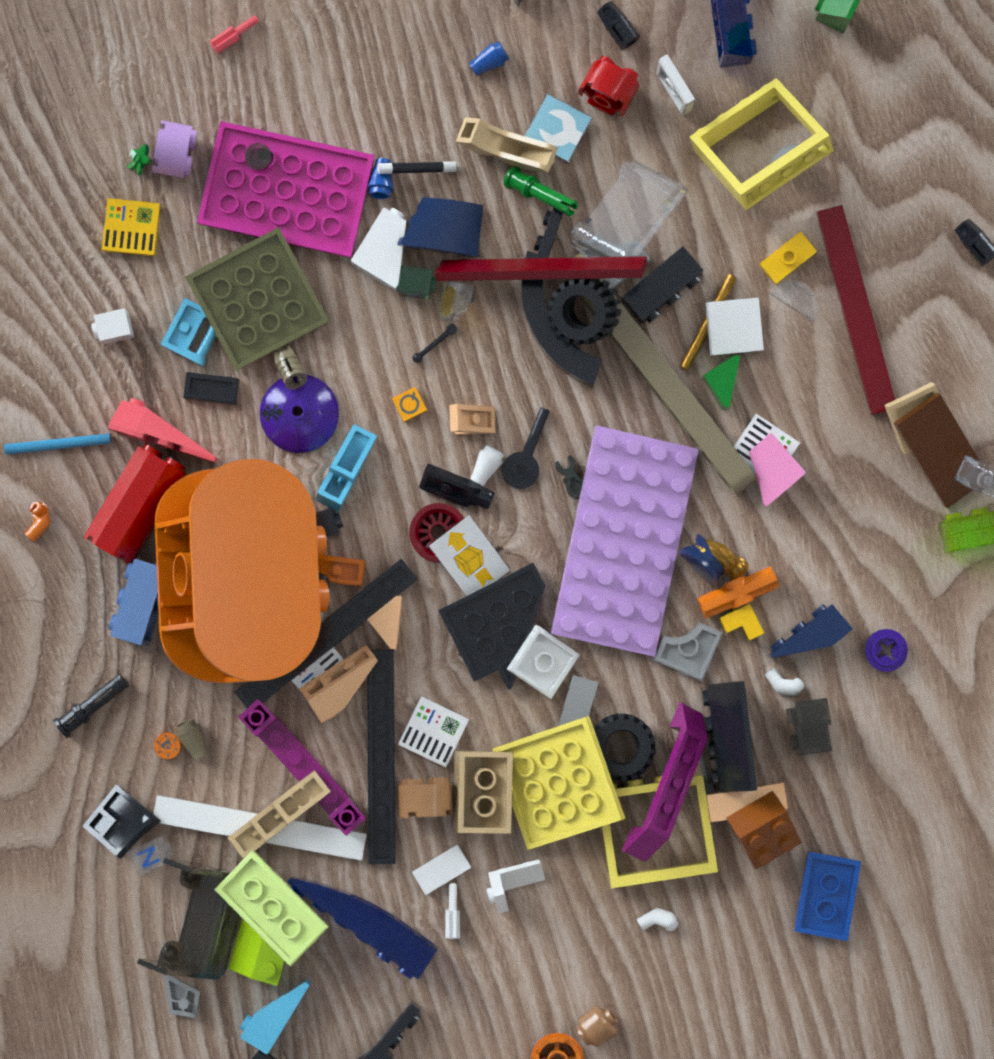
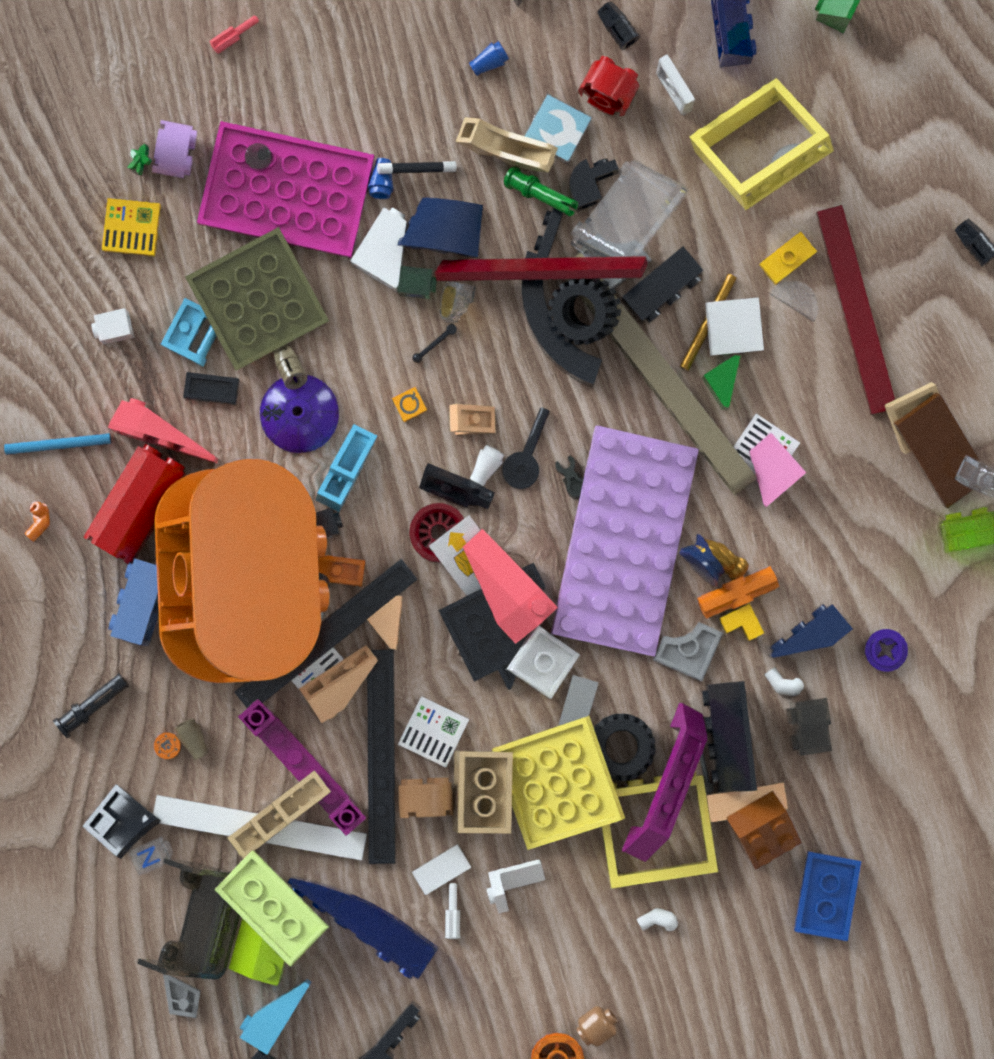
none -> coral wedge [463,529,558,644]
none -> black brick [569,158,619,212]

